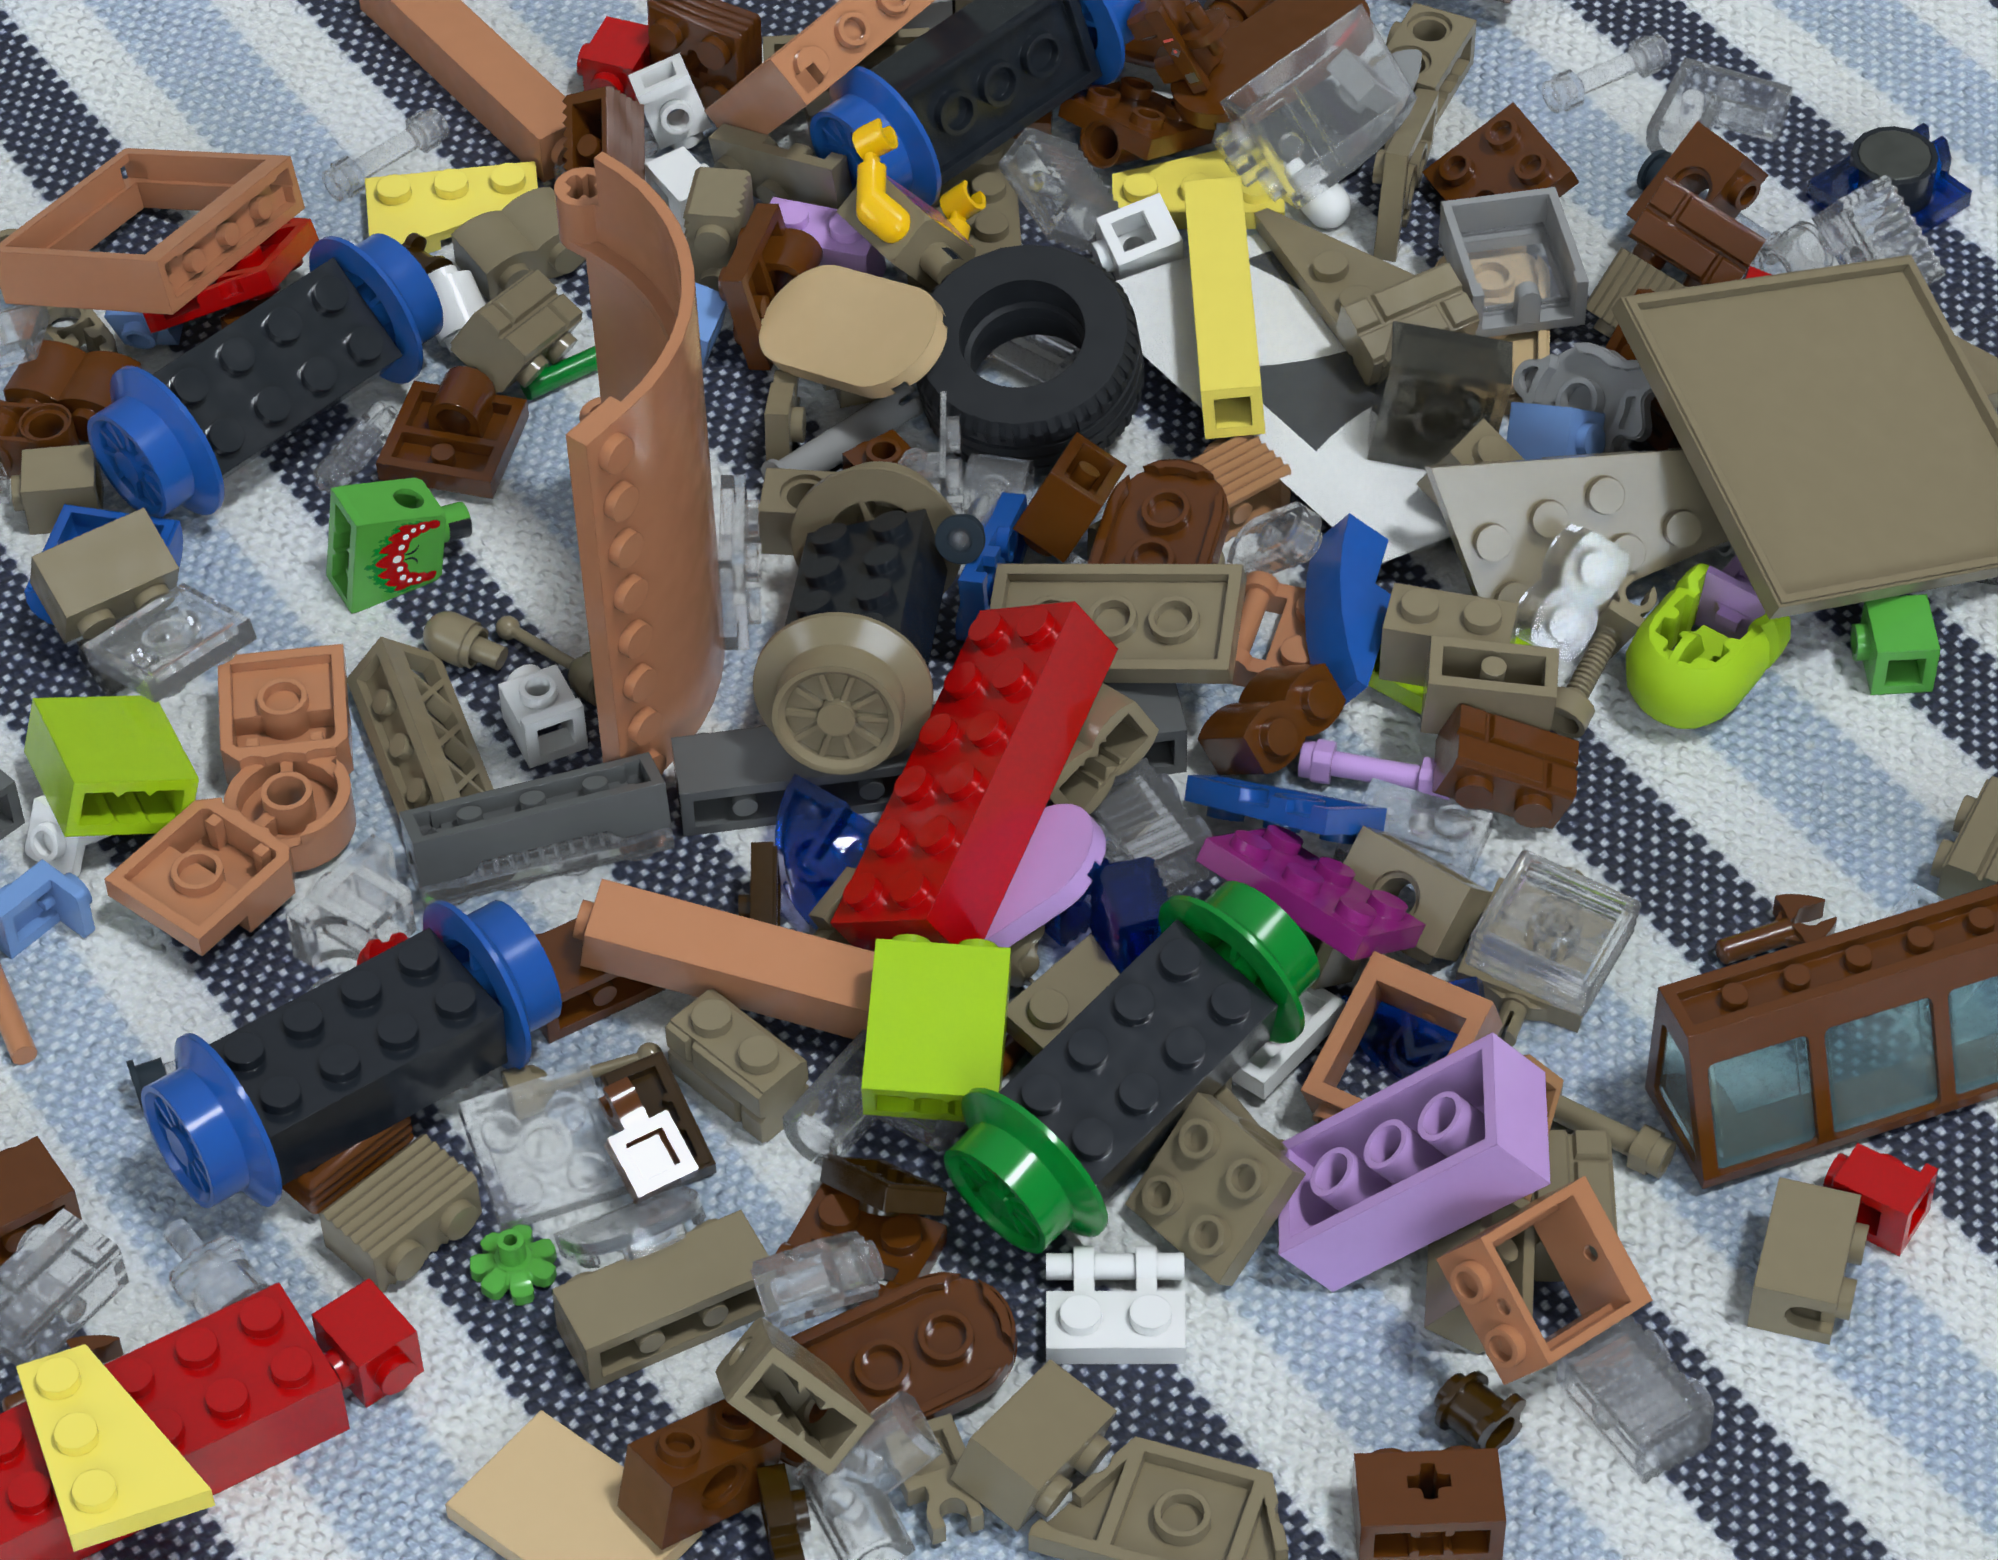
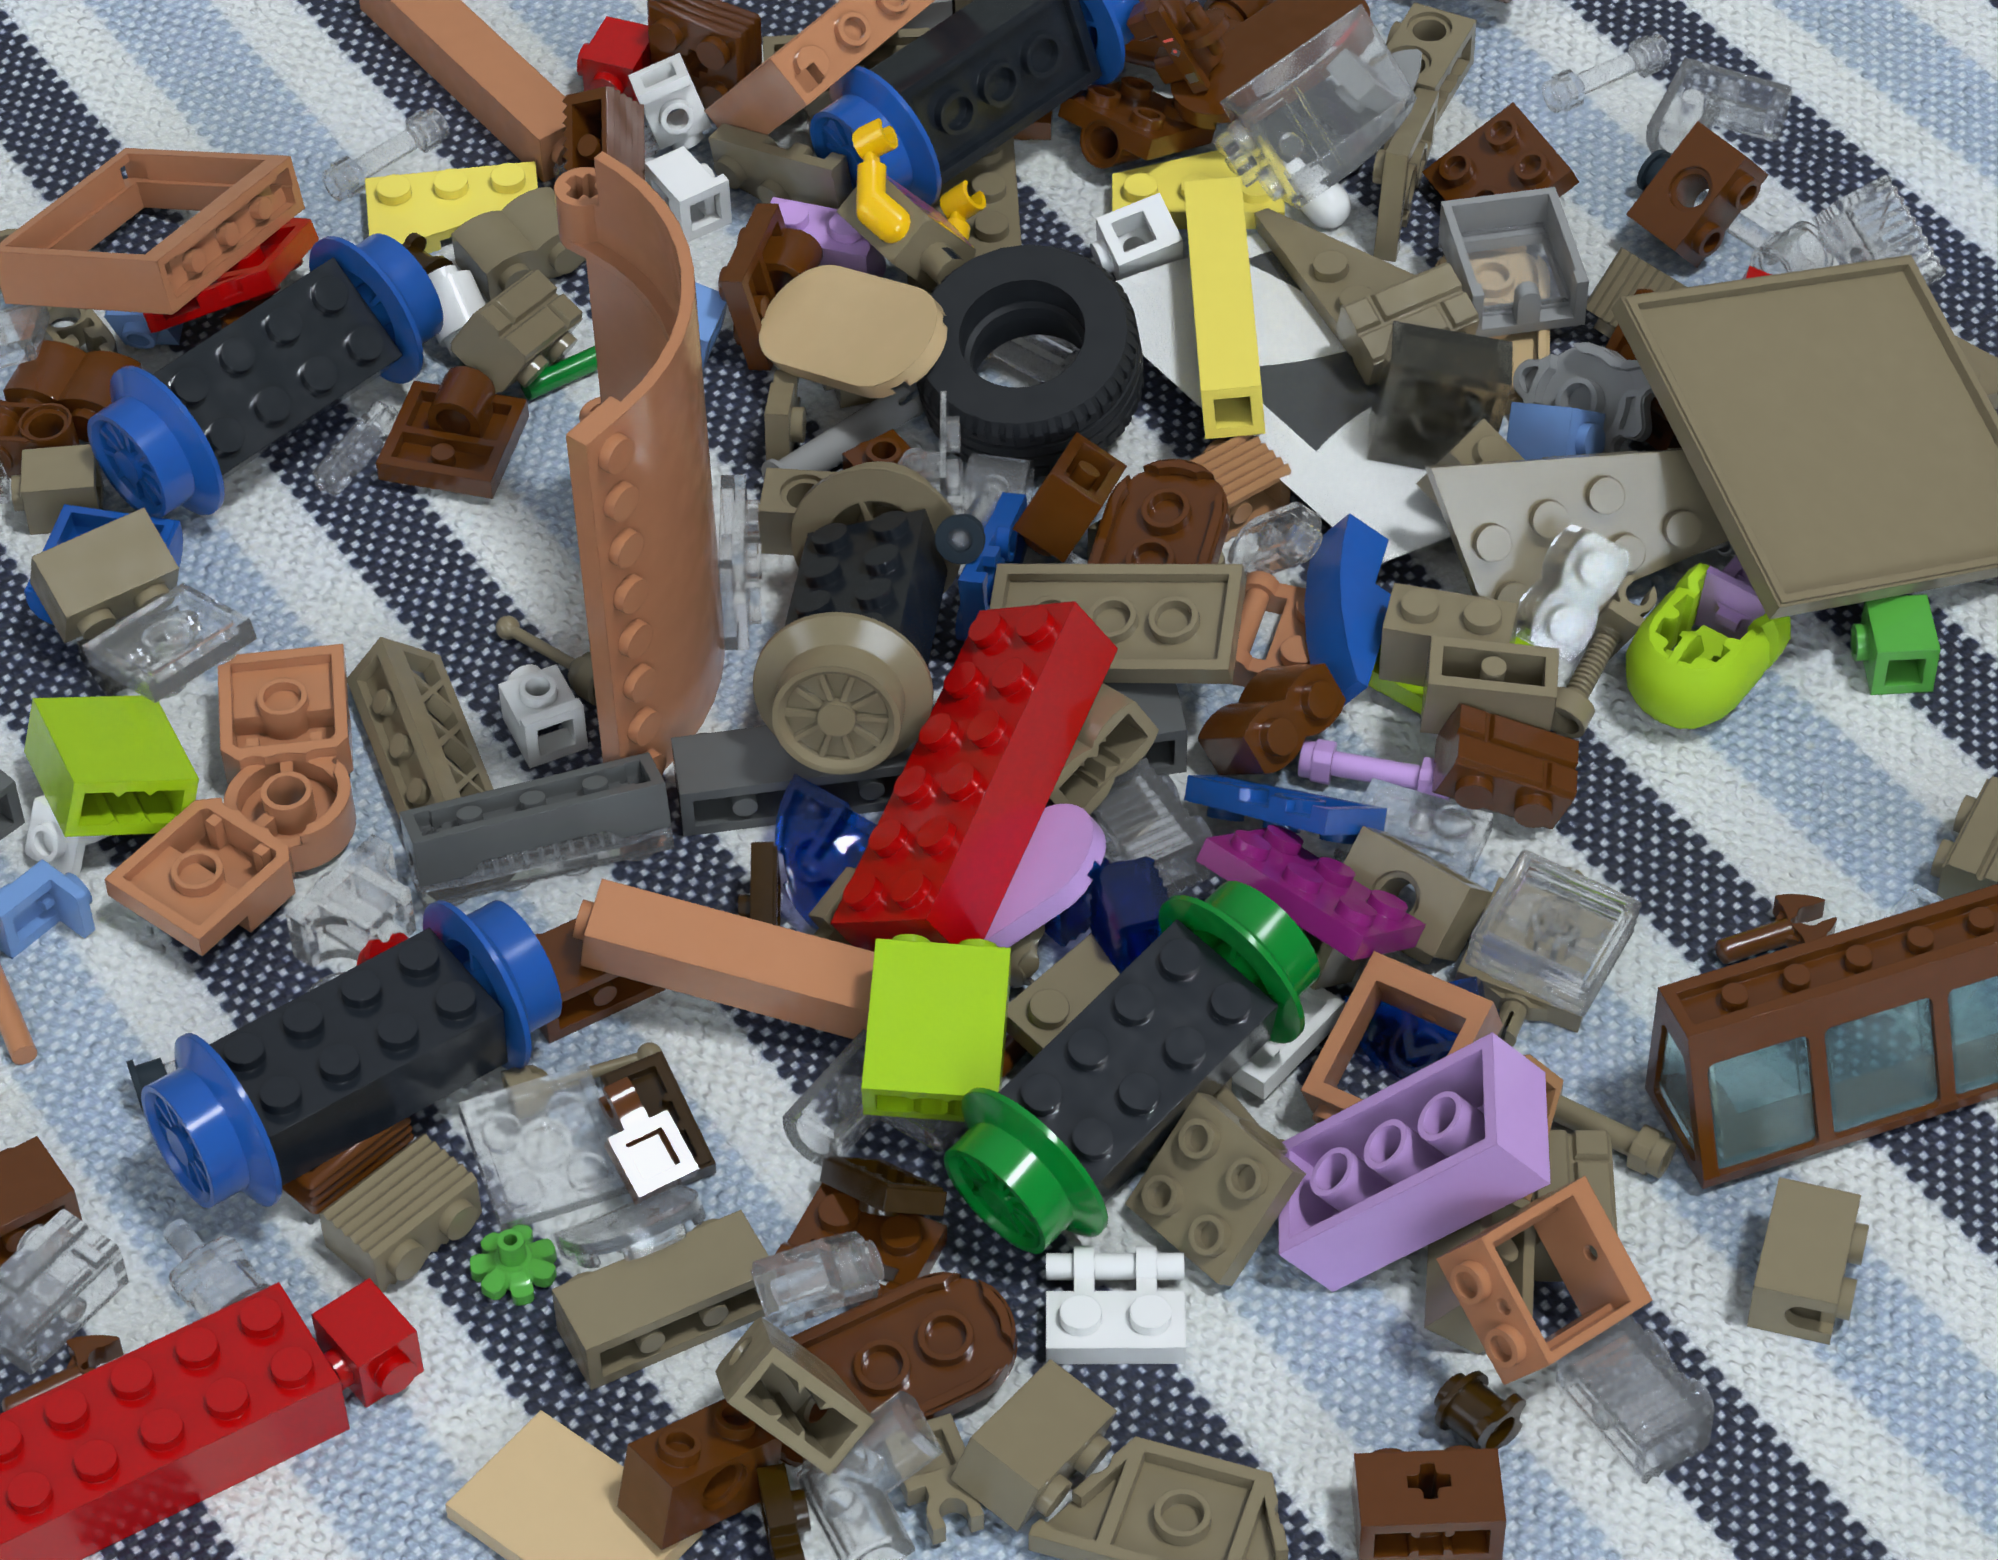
light yellow wing [16,1344,215,1552] -> none
bright green torso [326,477,472,614] -> none
dark tan cylinder [423,611,508,671] -> none
dark tan brick [665,989,810,1143] -> none
dark tan brick [683,167,754,291] -> none
clear brick [999,128,1120,255] -> none
reddish brown brick [1628,176,1766,287] -> none
piece [1806,123,1972,256] -> none
red brick [1823,1143,1939,1257] -> none

